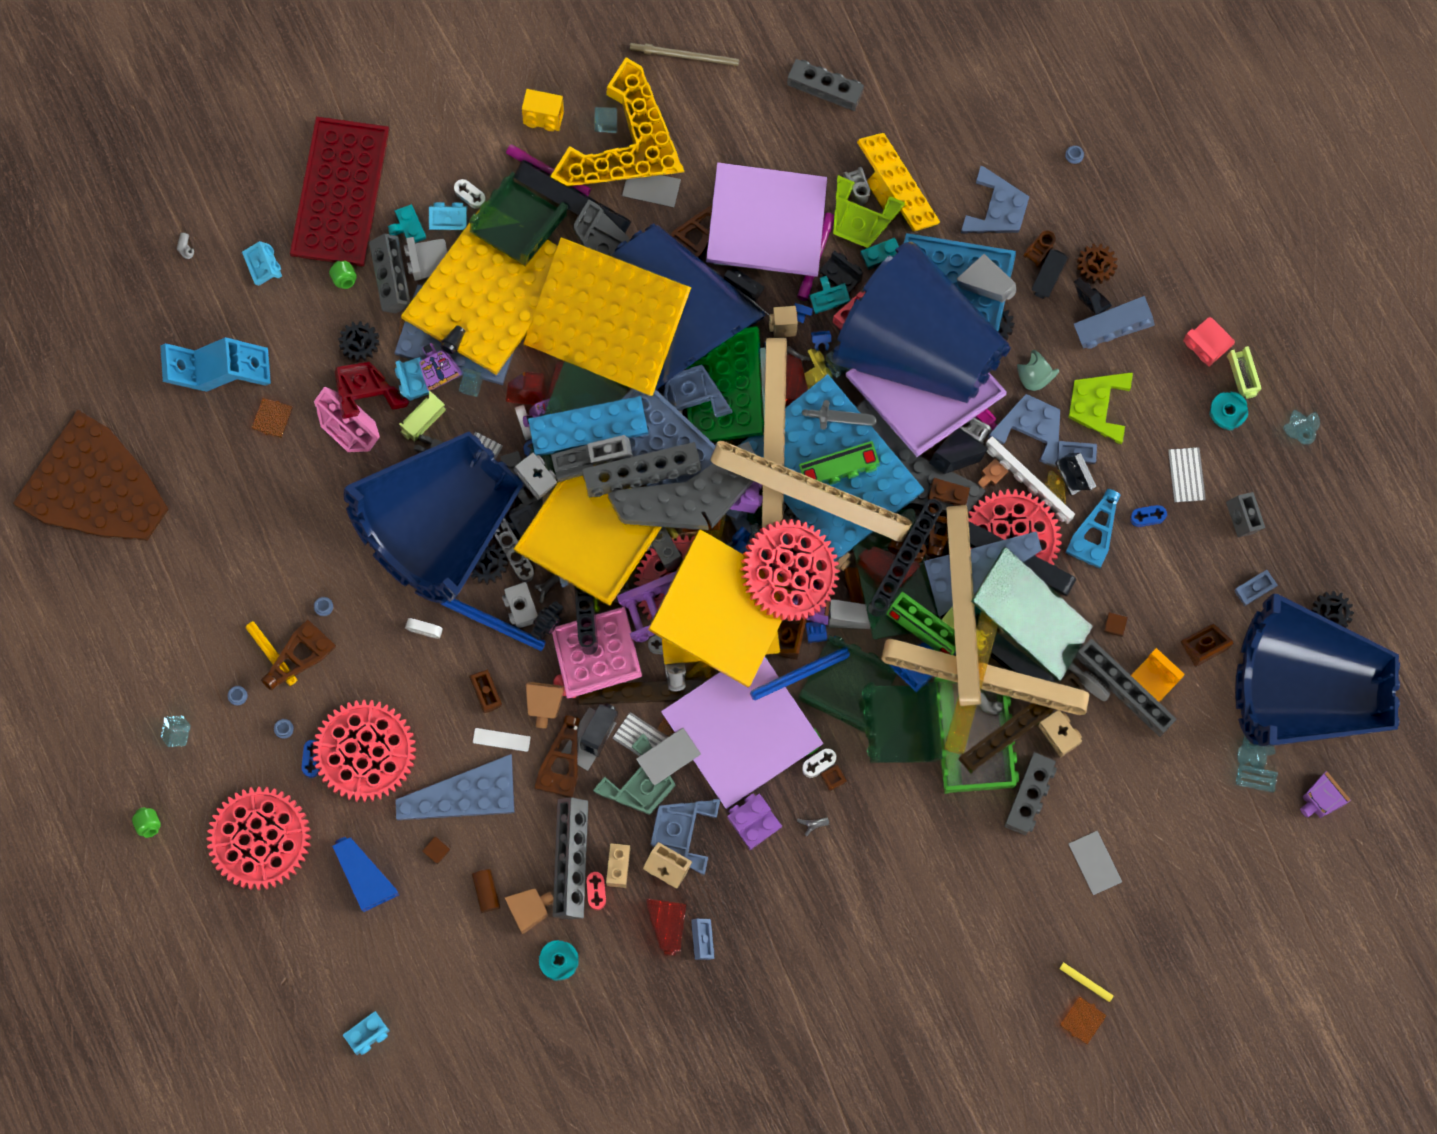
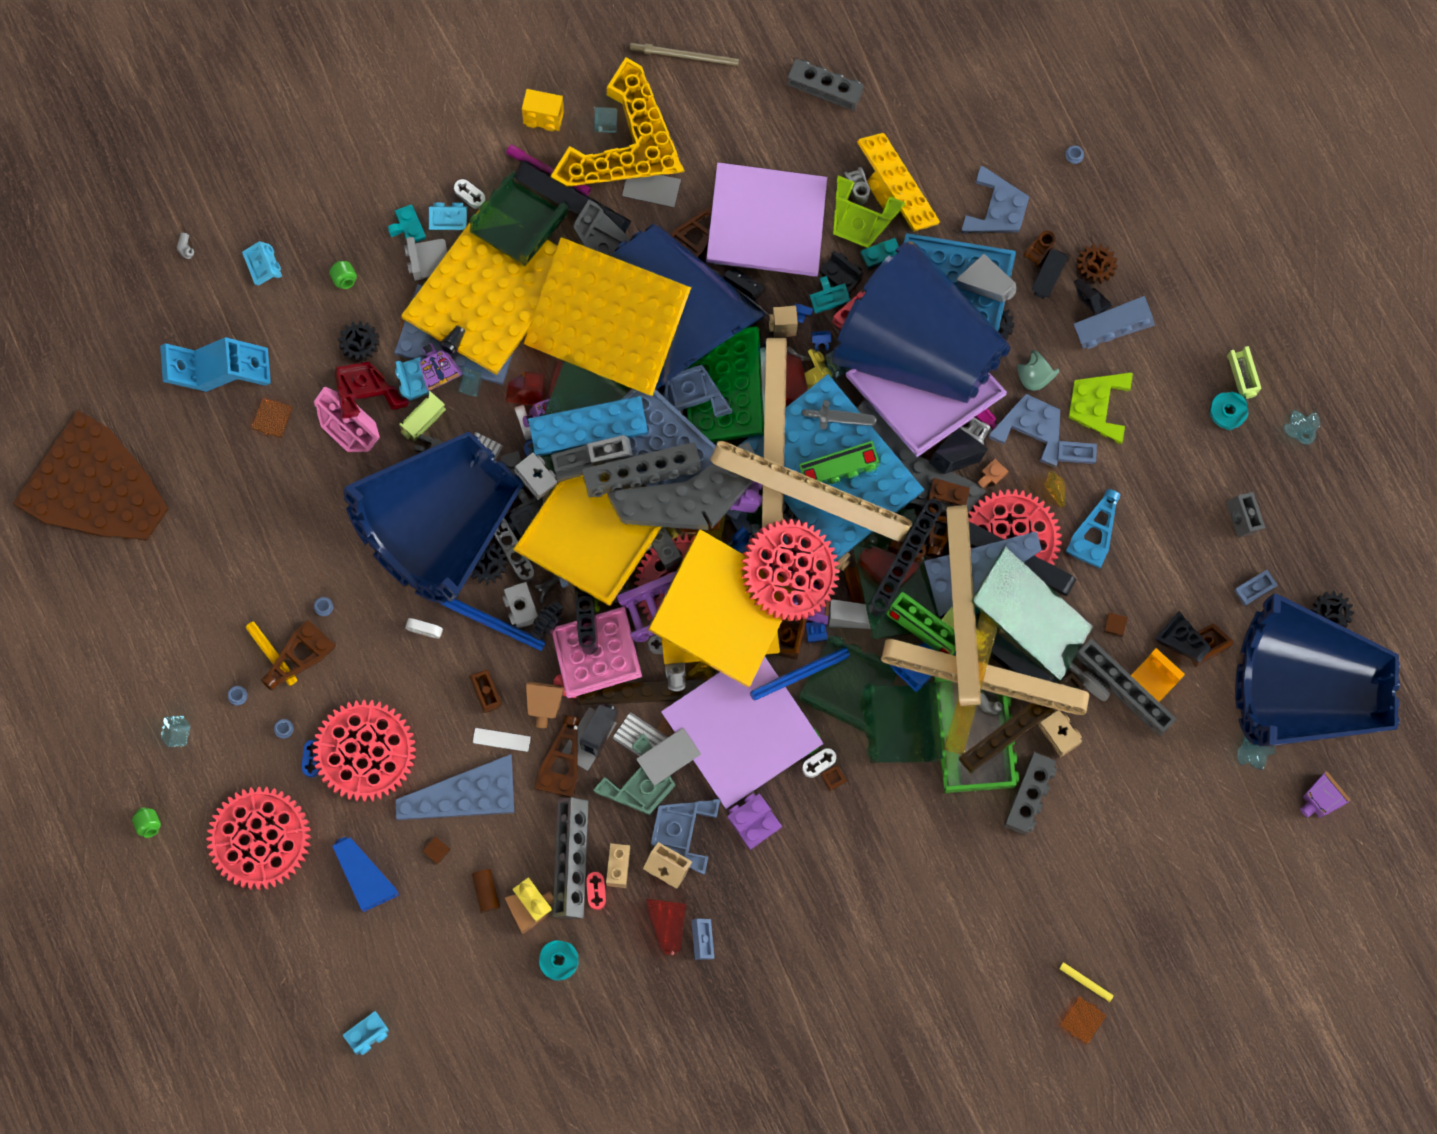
dark red plate [290,116,390,267] -> none
dark grey brick [369,233,410,314] -> none
magenta piece [797,213,835,301] -> none
flat silver bar [797,817,829,836] -> none
white plate [985,436,1075,524] -> none
black bracket [1055,453,1096,495] -> none
light grey sticker [1069,831,1122,895] -> none
blue beam [1130,505,1167,527] -> none
sticker [1168,448,1206,502] -> none
coral bracket [1183,317,1235,367] -> none
clear light blue tile [1235,765,1278,793] -> none
none -> light yellow tile [512,877,552,922]
none -> black wing [1155,611,1211,663]

